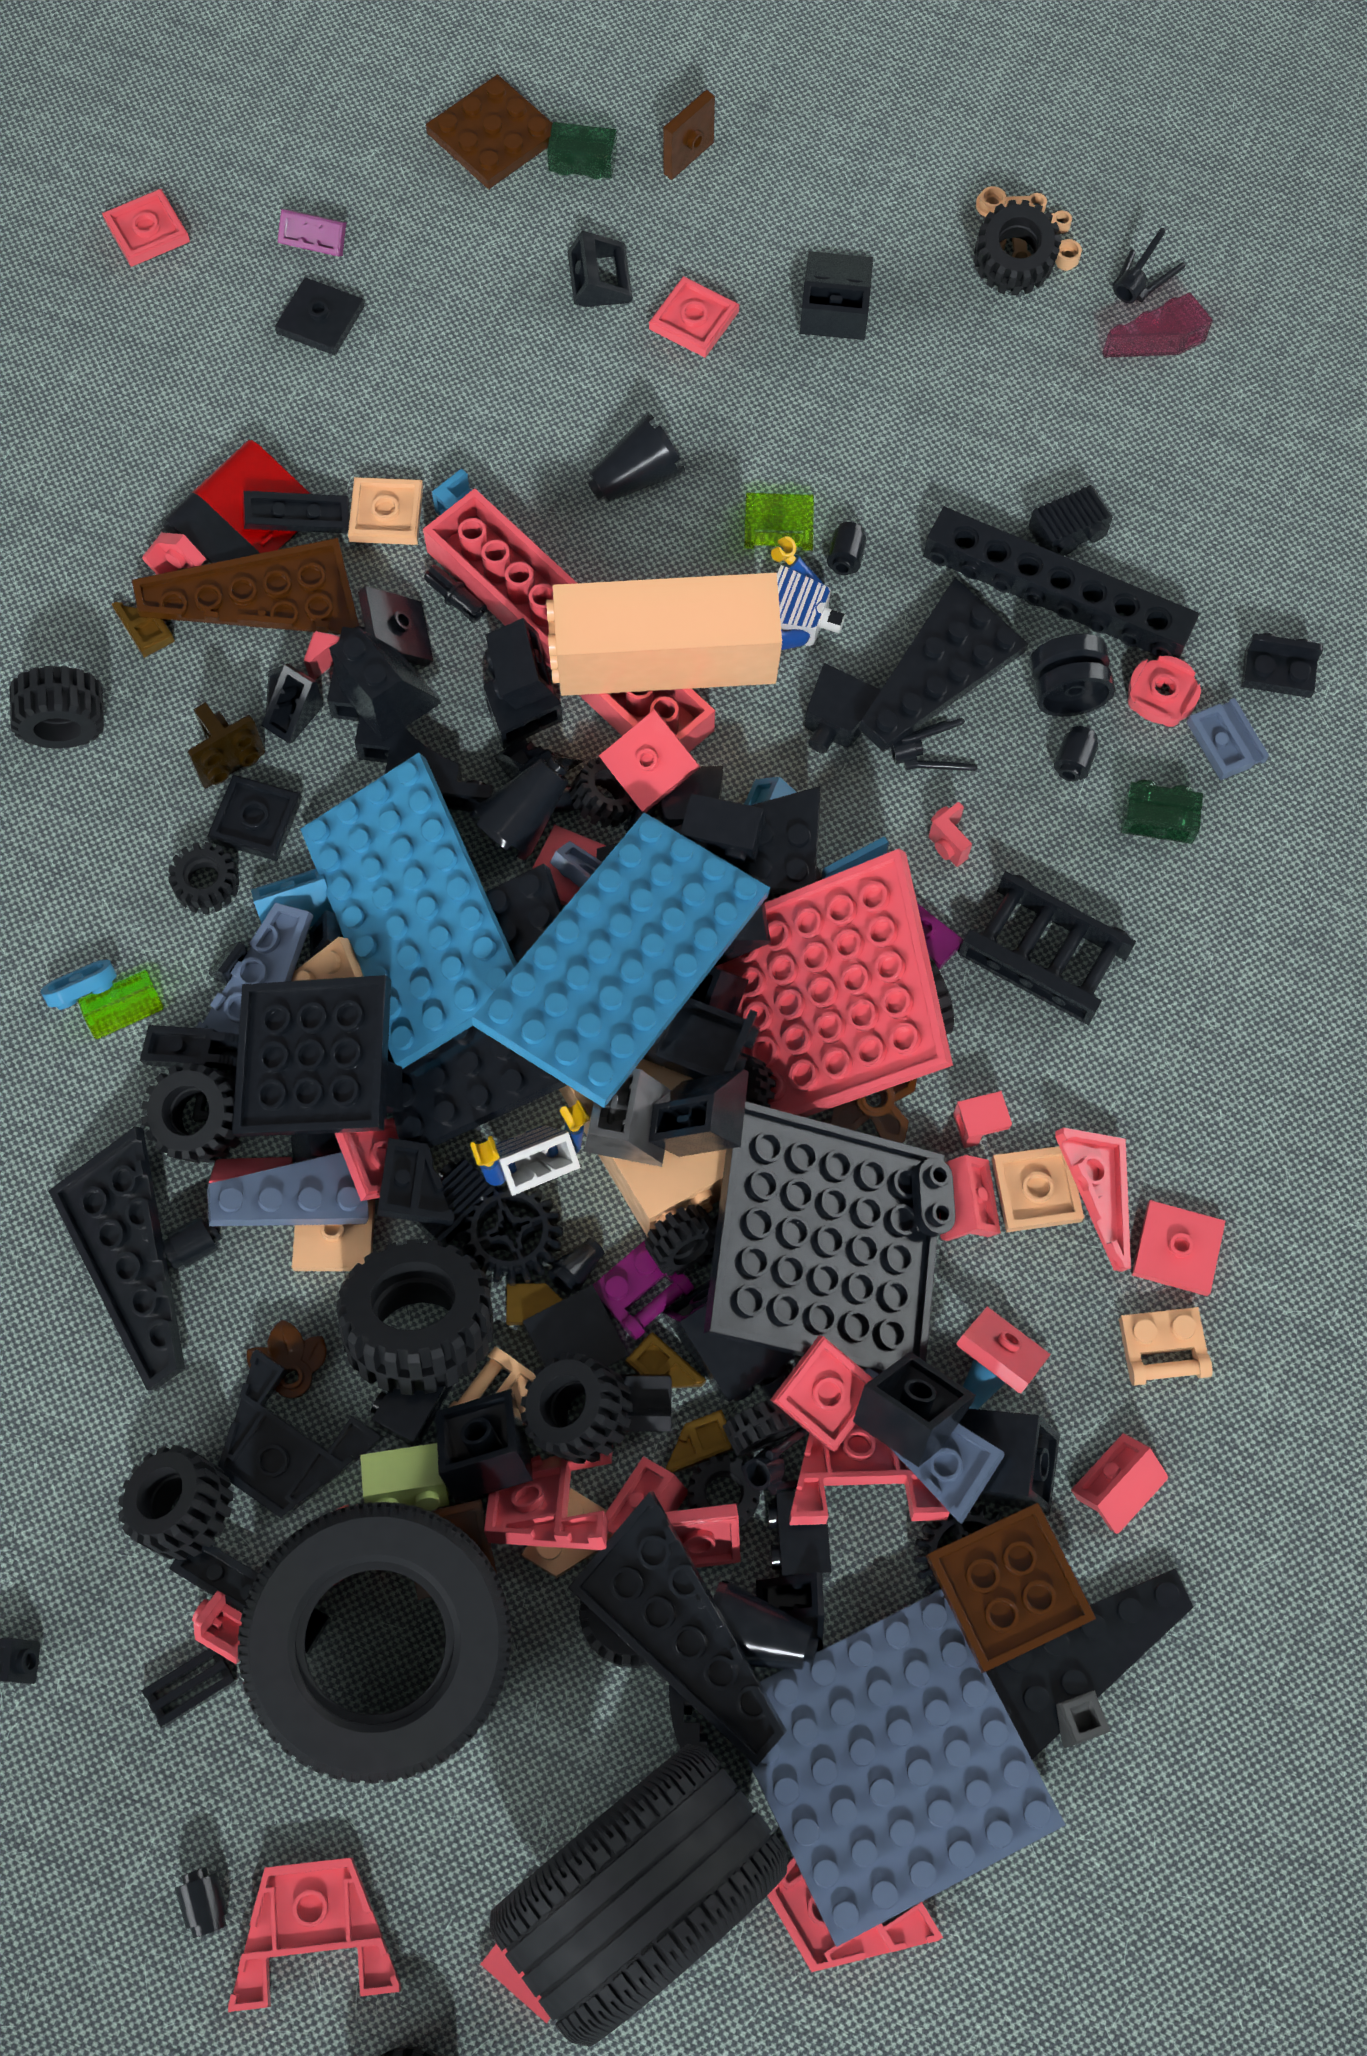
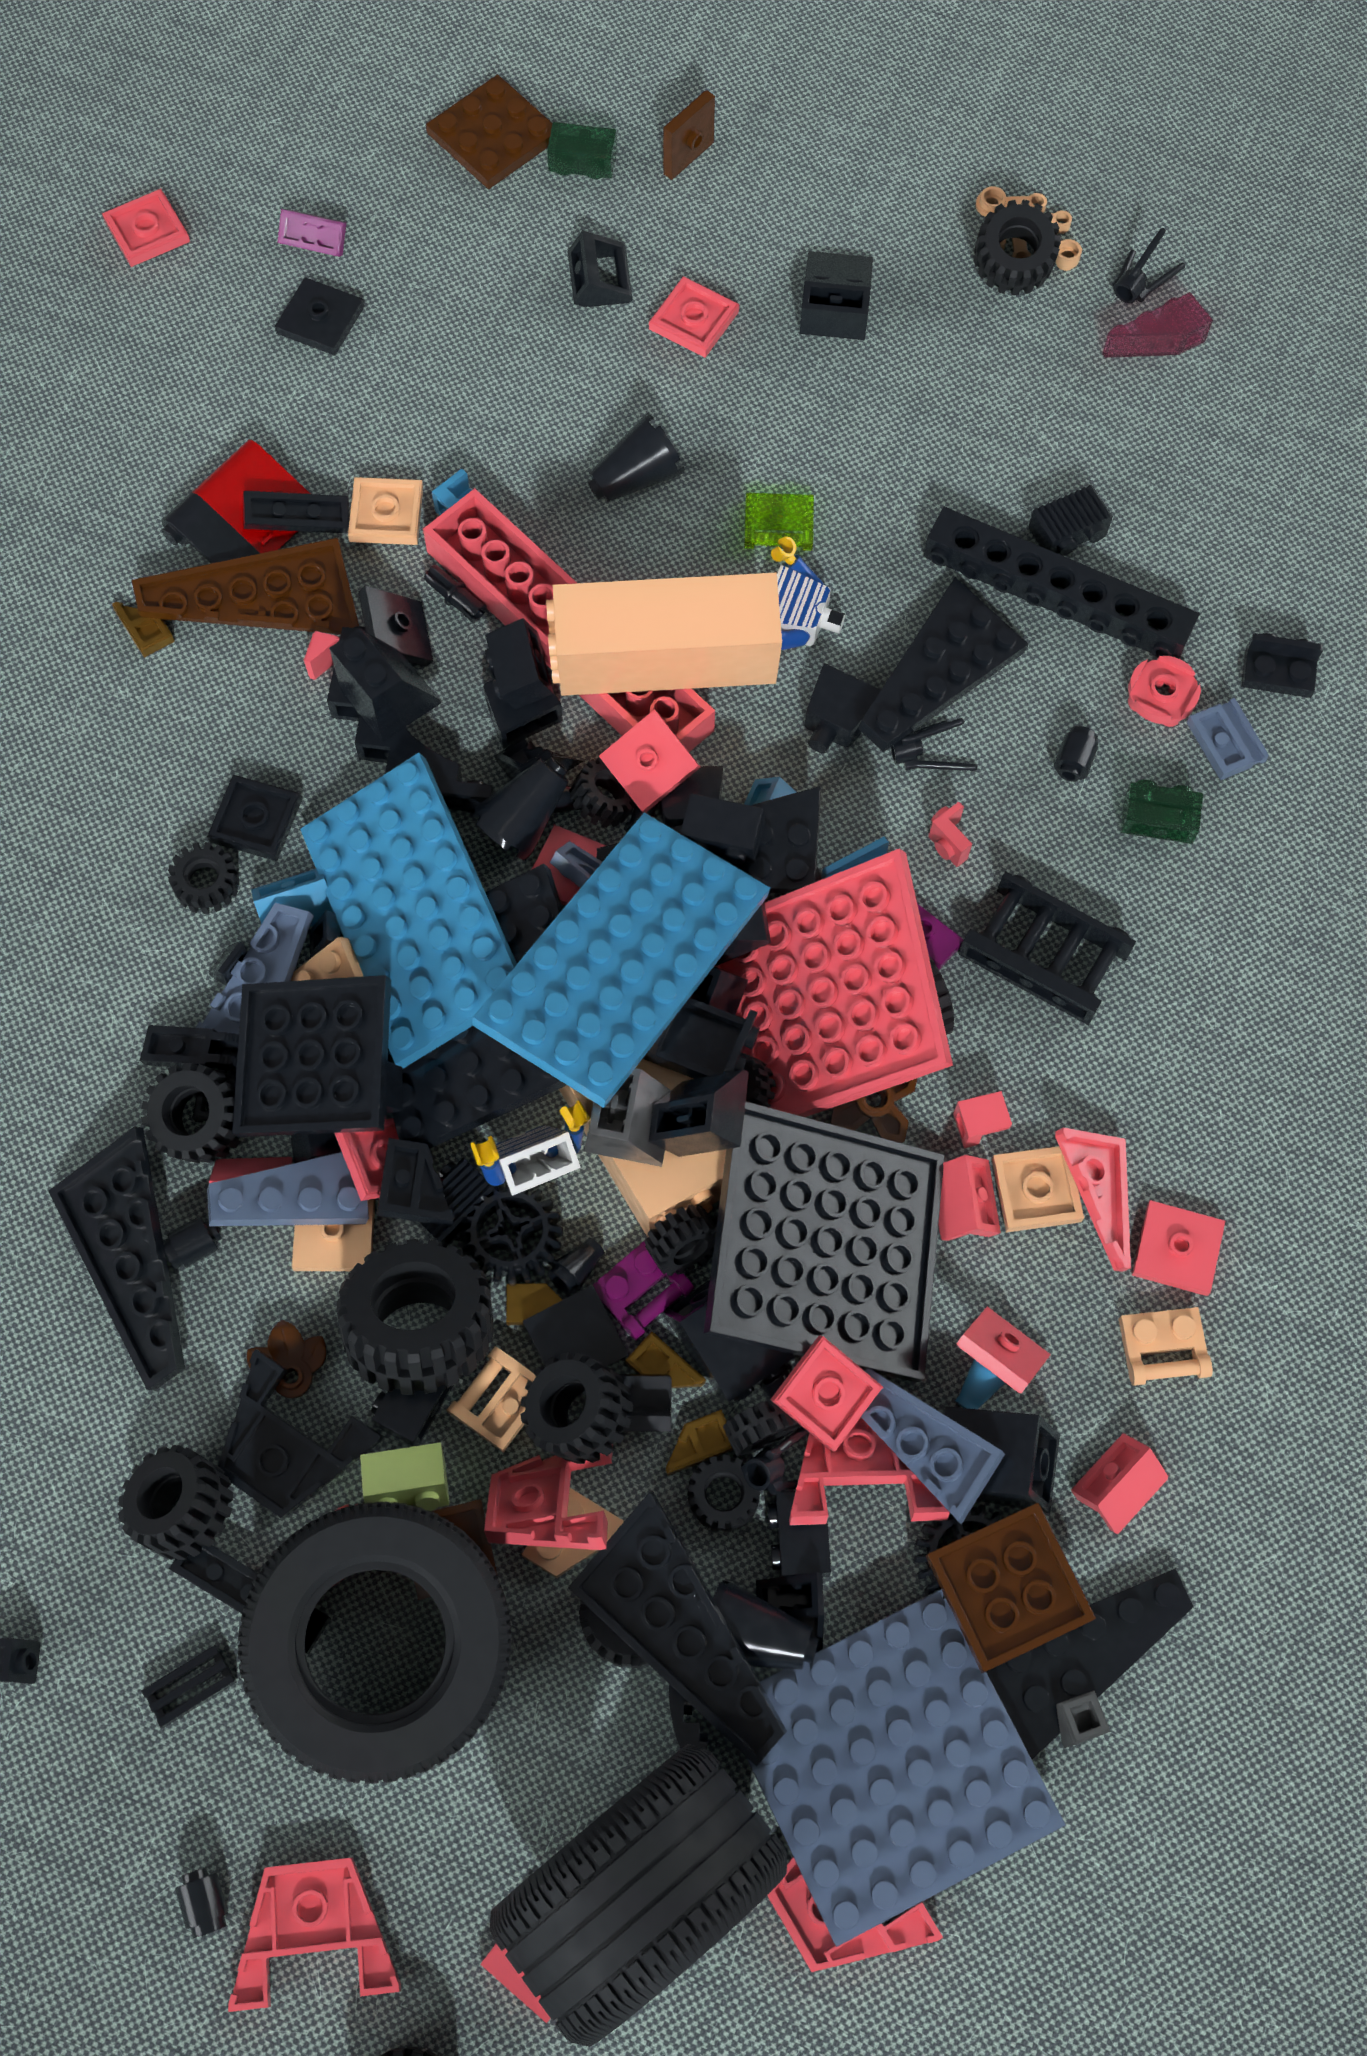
black tyre [9,666,104,749] -> none
dark azure plate [41,960,117,1010] -> none
clear neon green slope [78,970,163,1039] -> none
coral bracket [142,532,206,575] -> none
dark brown bracket [187,702,265,789] -> none
coral bracket [192,1590,242,1664] -> none
black slope [261,663,324,744] -> none
black slope [436,1389,533,1503] -> none
coral panel [605,1456,688,1535] -> none
coral plate [665,1504,741,1568] -> none
black brick [827,522,866,575] -> none
black slope [853,1352,976,1467] -> none
black plate [912,1158,955,1237] -> none
black wheel [1029,634,1116,717] -> none

